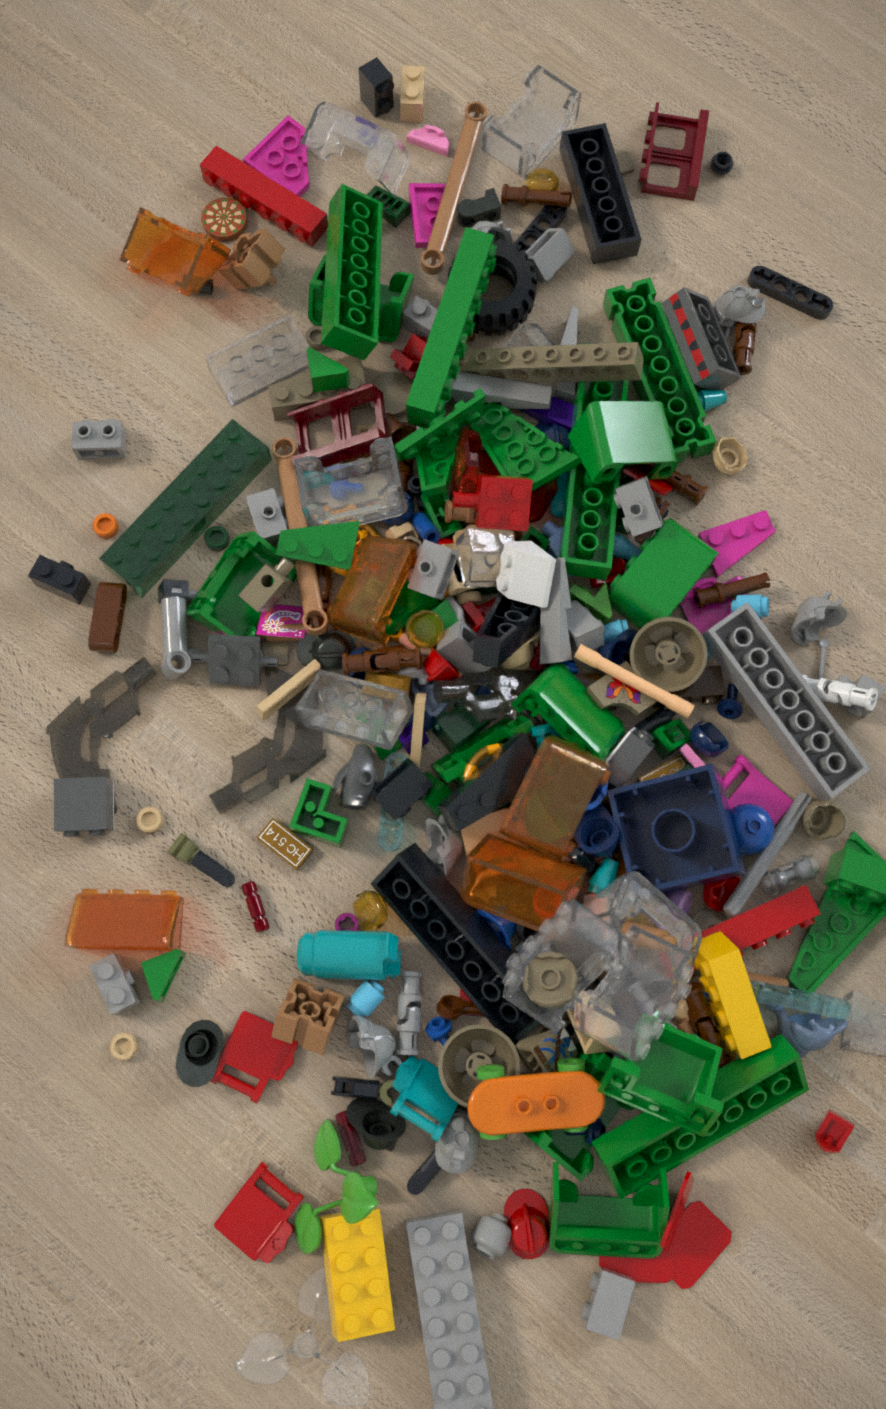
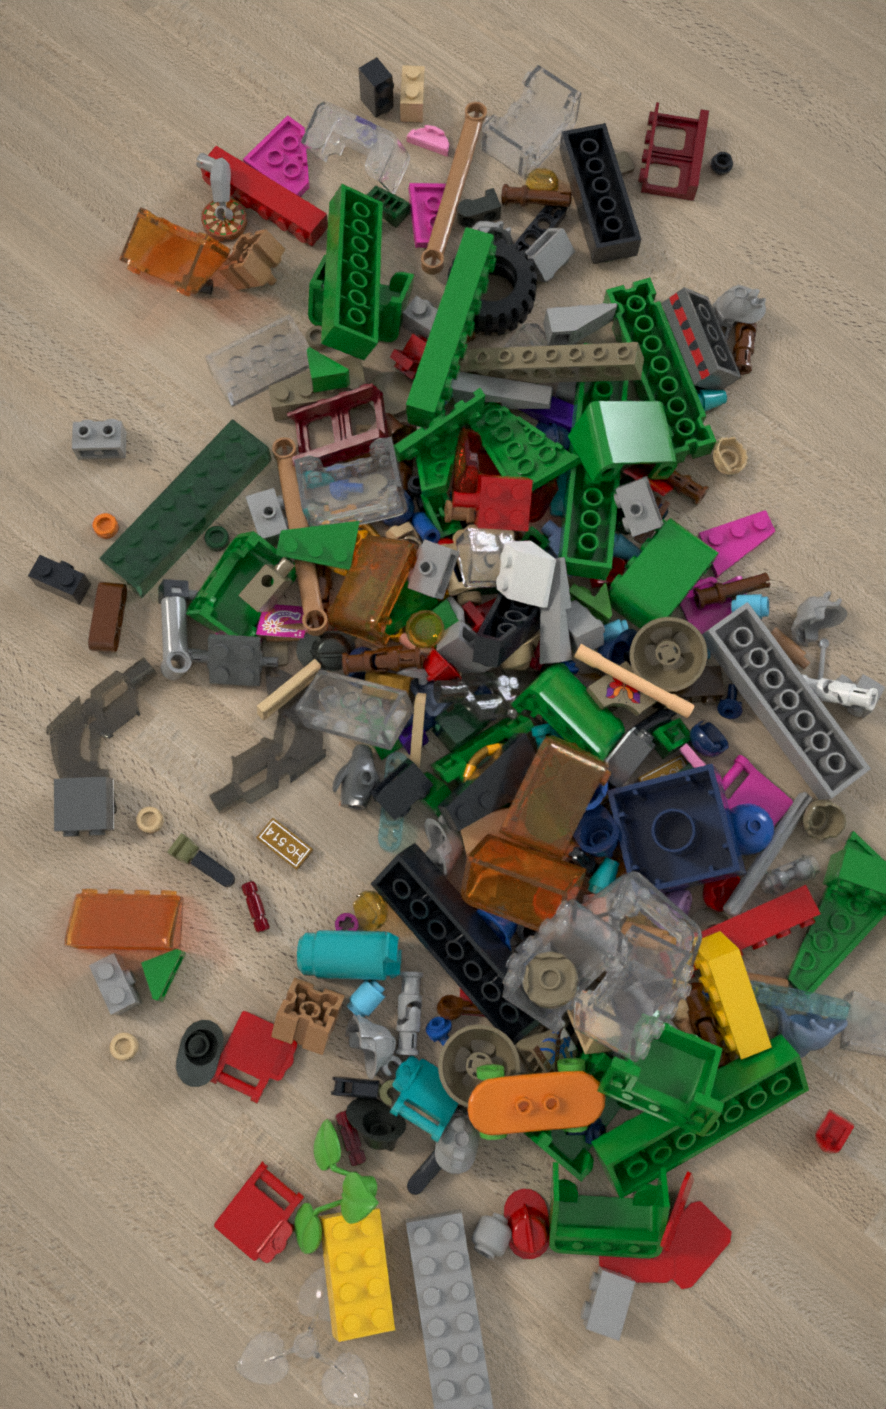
green brick [289,778,349,848] -> none
black beam [747,266,834,320] -> none
none -> light grey arm [196,153,233,221]
none -> light grey slope [543,303,617,346]
none -> medium nougat cylinder [771,627,811,670]

